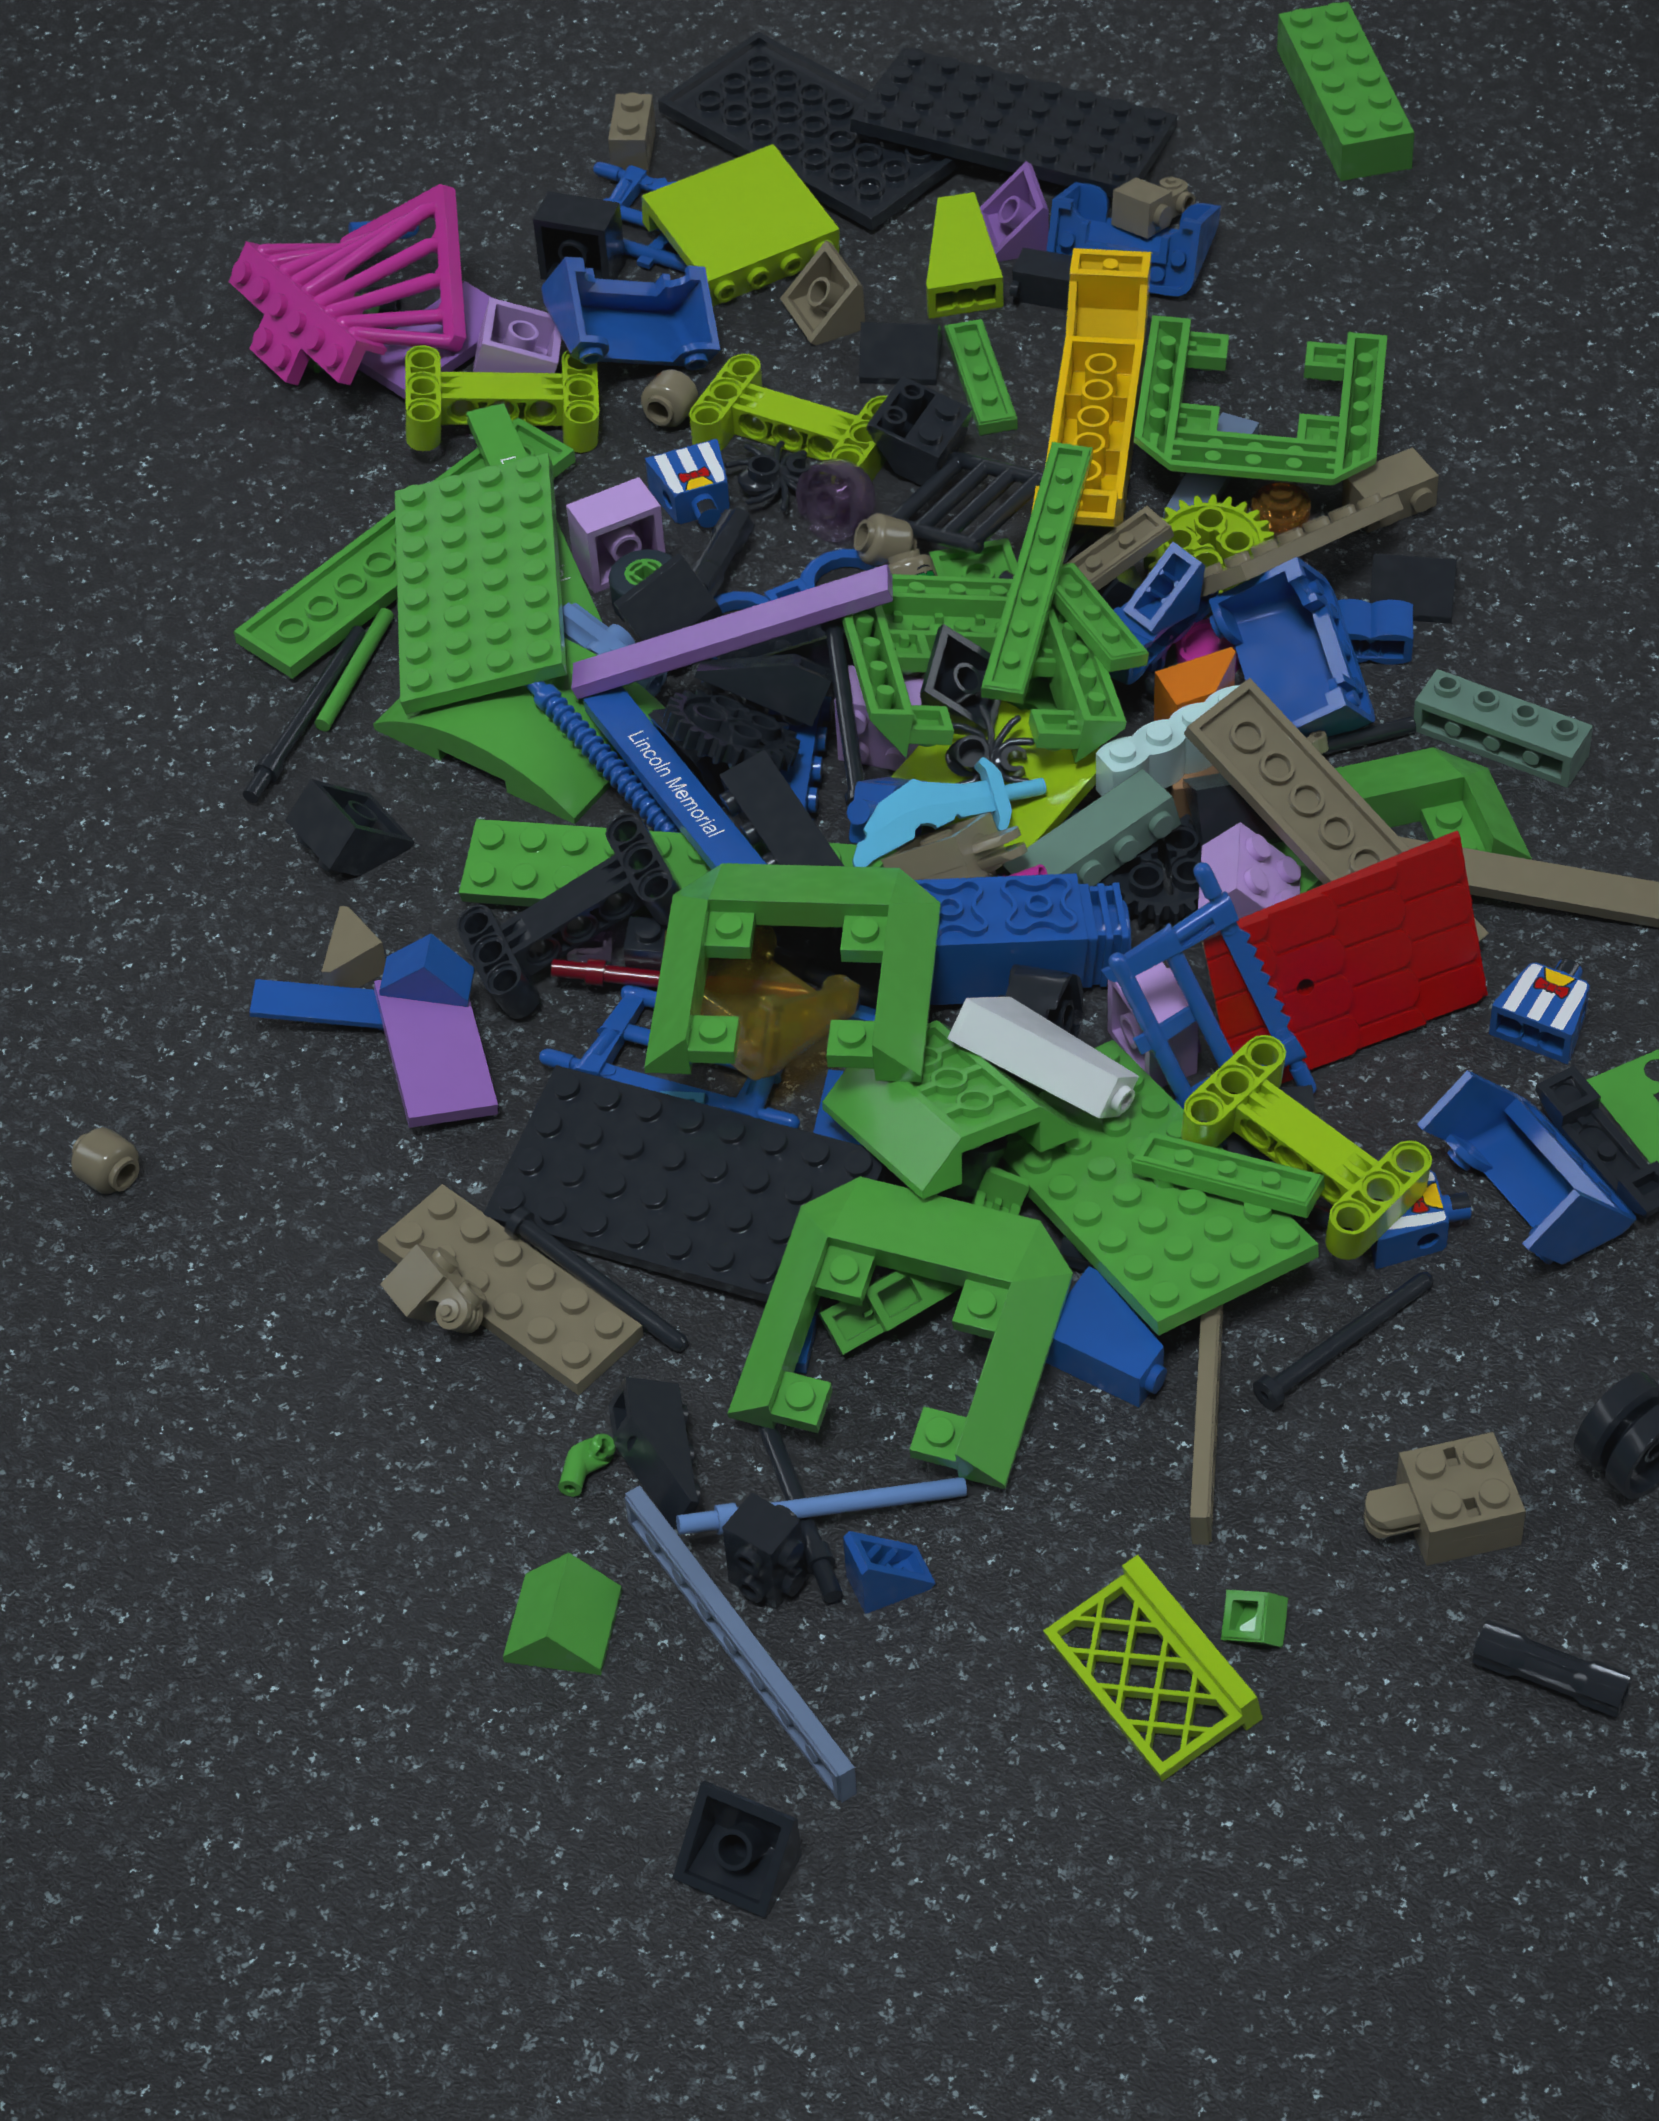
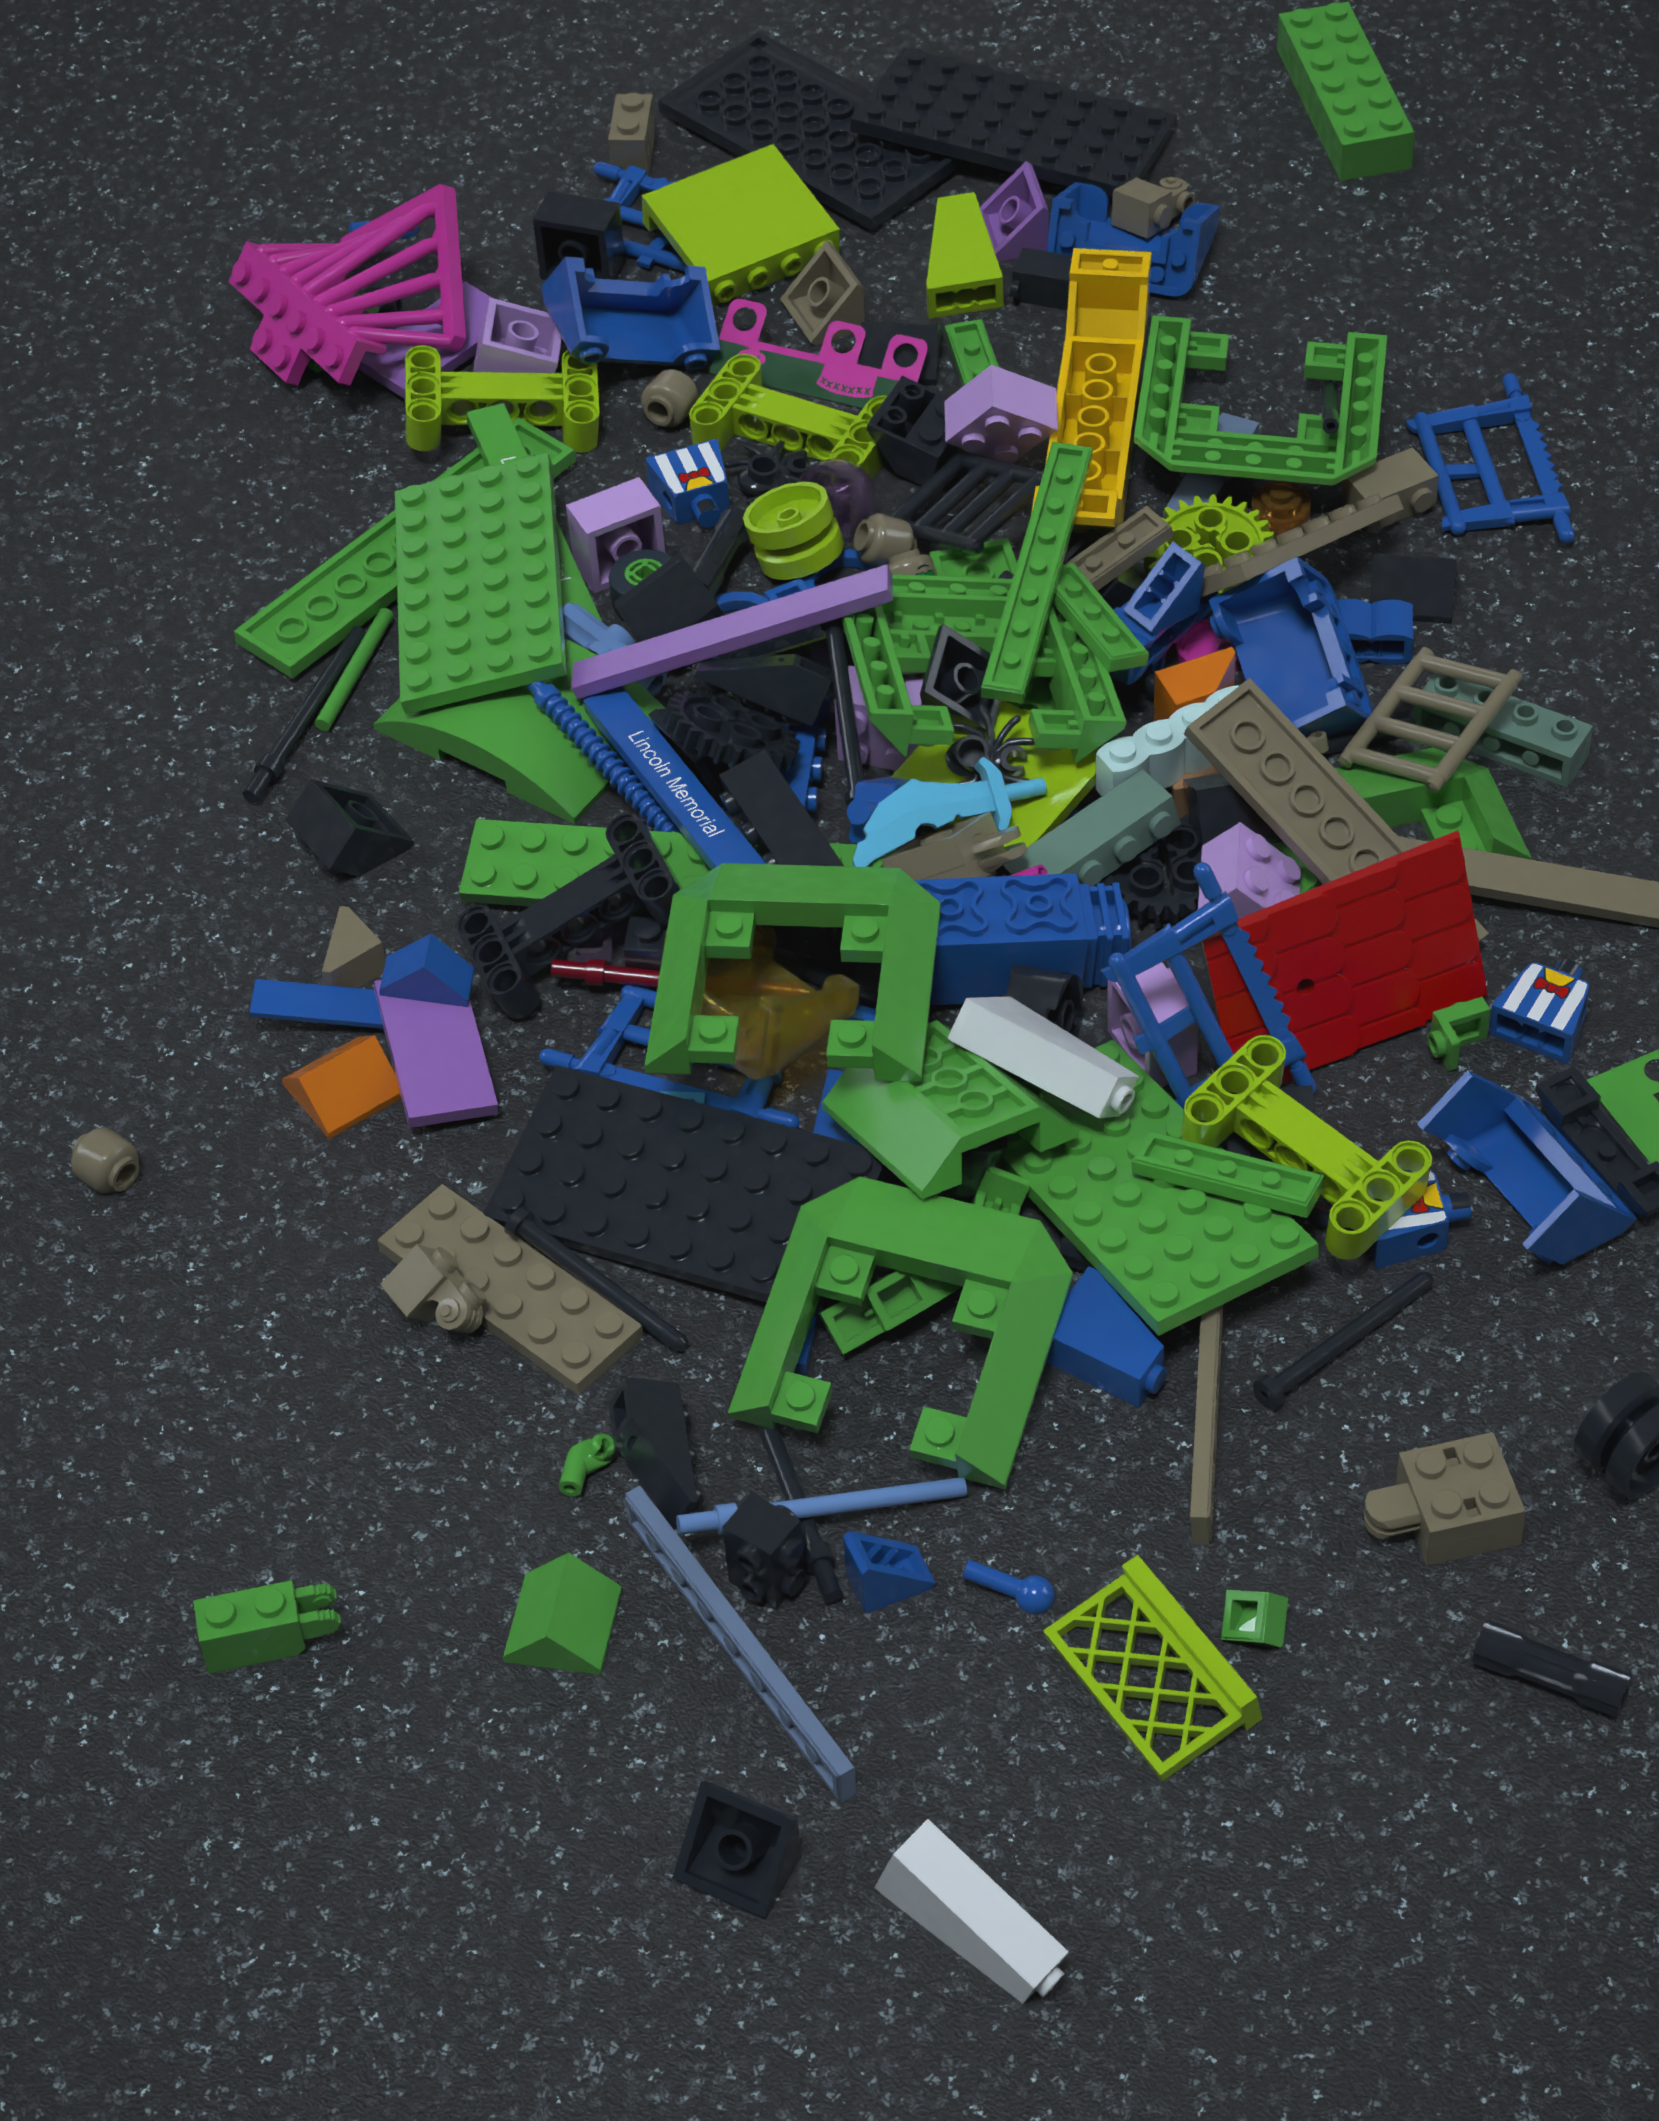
none -> bright green hinge [193,1580,341,1674]
none -> orange slope [282,1035,401,1139]
none -> dark pink piece [708,299,928,408]
none -> lime wheel [743,482,845,580]
none -> white slope [874,1819,1068,2004]
none -> lavender brick [944,365,1058,464]
none -> blue bar [962,1559,1055,1614]
none -> black piece [1321,381,1339,434]
none -> dark tan bar [1338,647,1523,793]
none -> blue piece [1406,373,1575,544]
none -> bright green bracket [1427,997,1490,1071]

